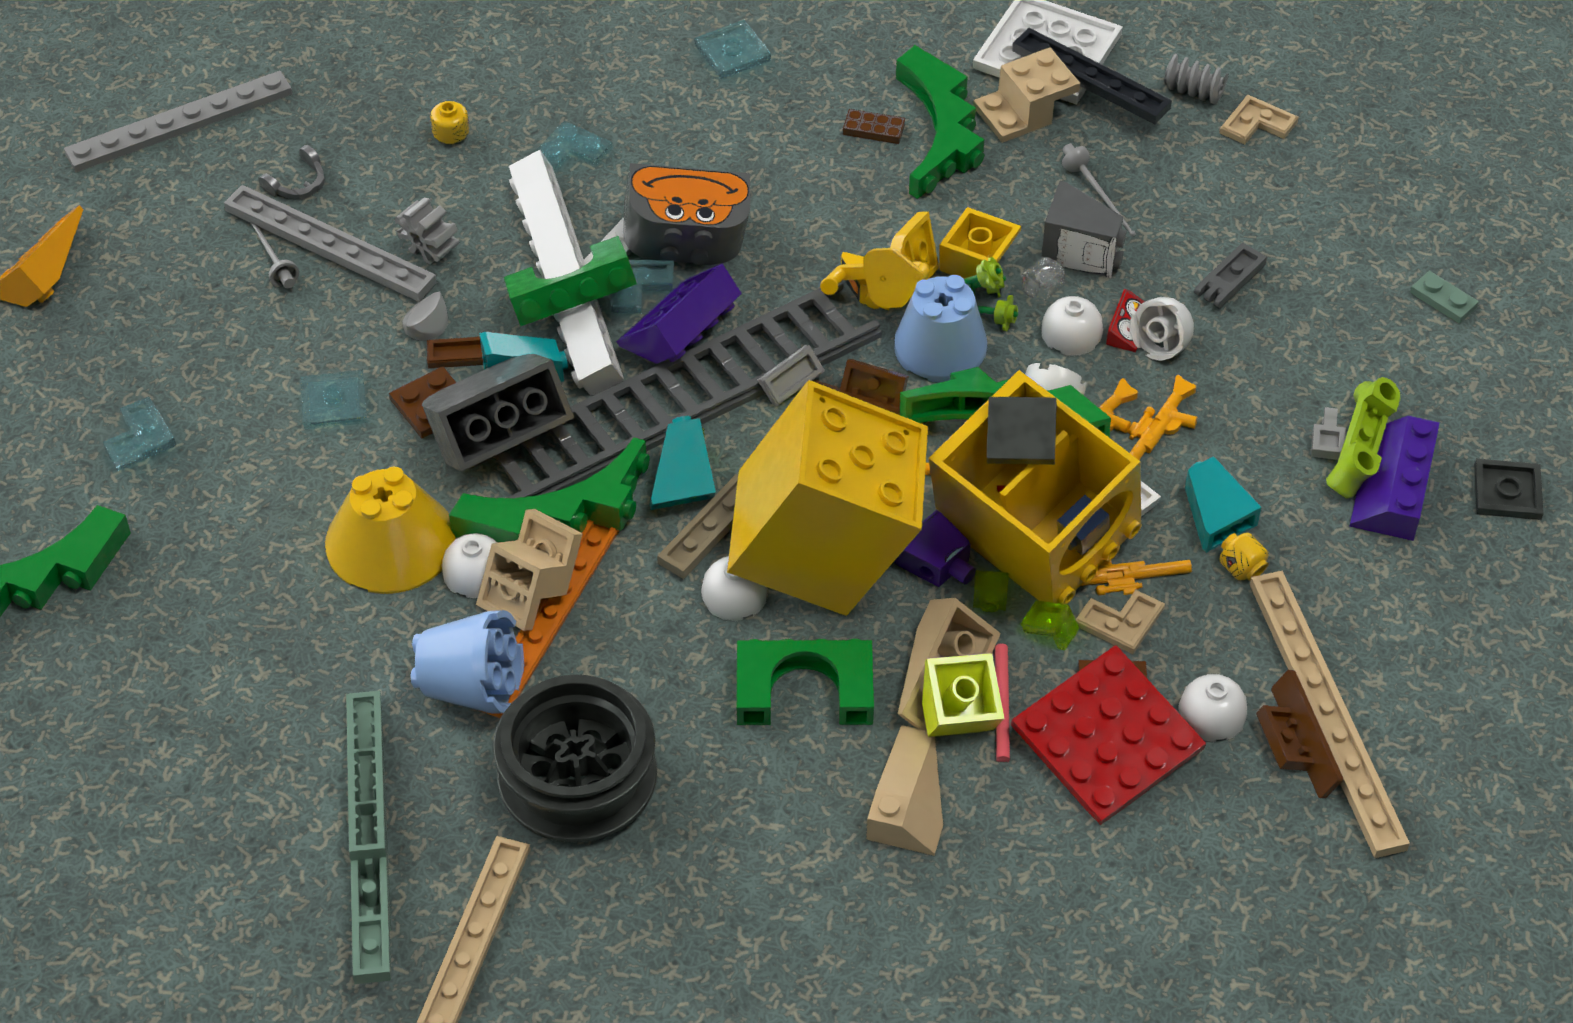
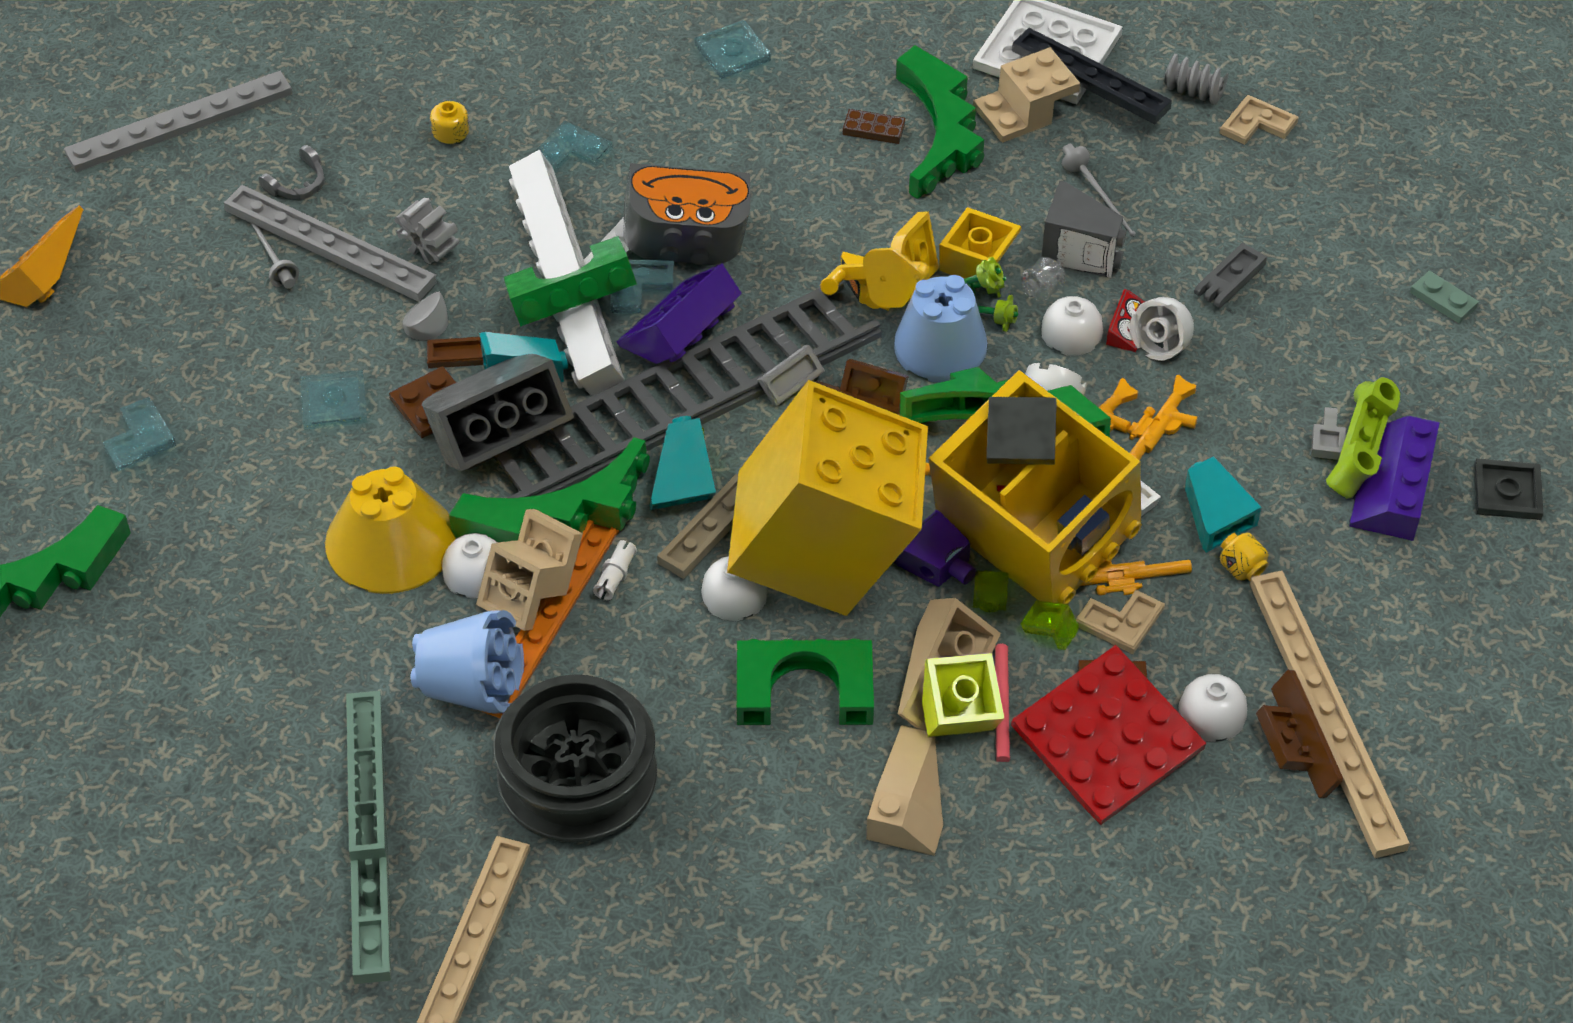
none -> white pin [593,540,637,600]

